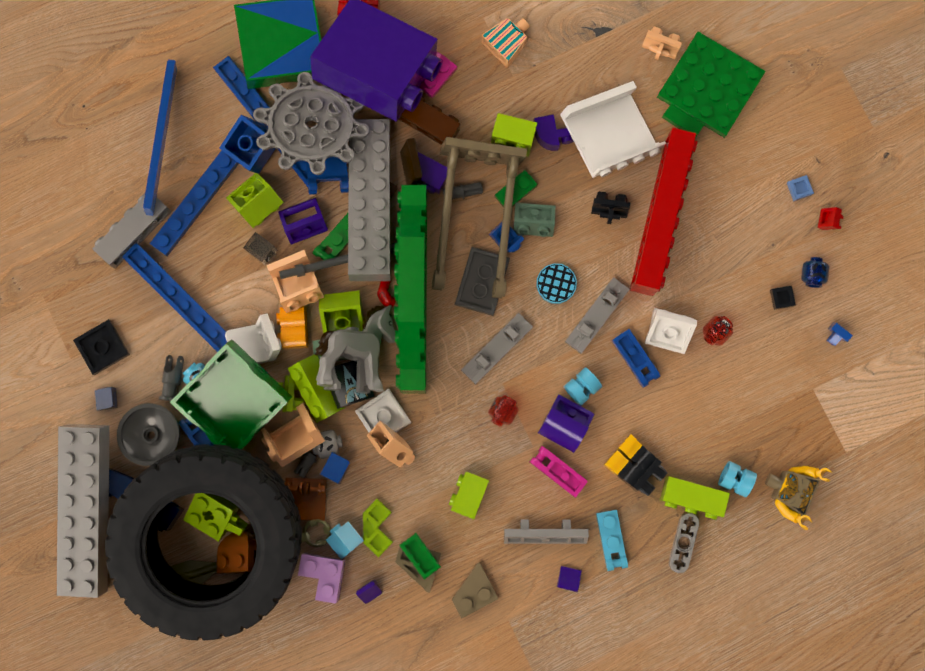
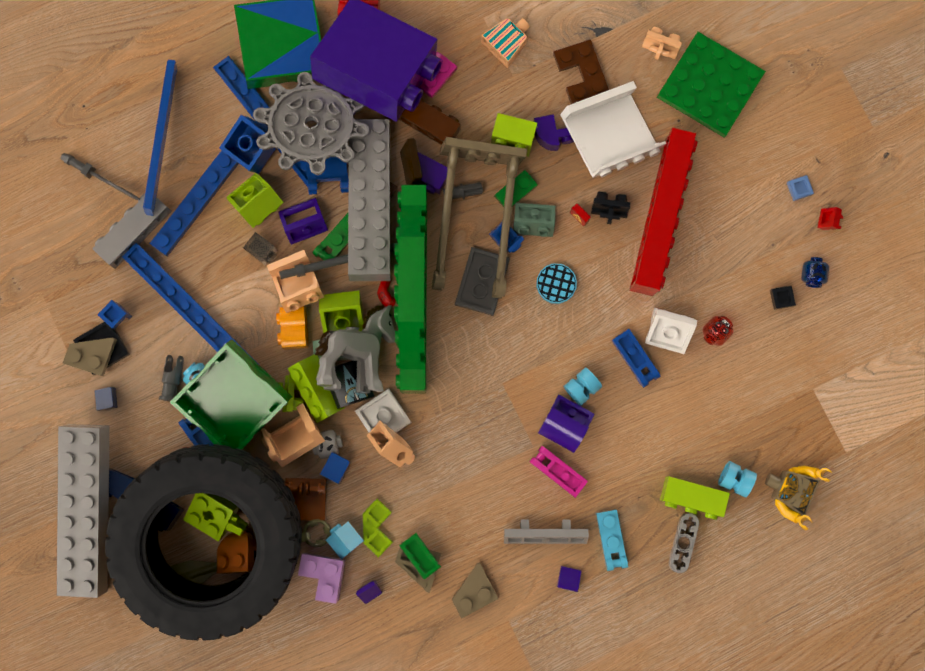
dark grey dish [117,403,180,466] -> none
white bracket [225,313,282,364] -> none
dark grey pin [294,451,317,478] -> none
lime brick [449,471,489,519] -> none
light grey hinge [461,313,533,385] -> none
clear red head [488,395,519,427] -> none
light grey hinge [565,277,630,354] -> none
black hips [604,434,667,496] -> none
green tile [662,104,705,138] -> none
blue tile [826,322,853,346] -> none
none -> dark grey sword [61,153,140,201]
none -> dark tan wing [63,338,117,377]
none -> blue panel [97,300,132,329]
none -> reddish brown plate [553,39,609,104]
none -> red tile [570,203,591,227]

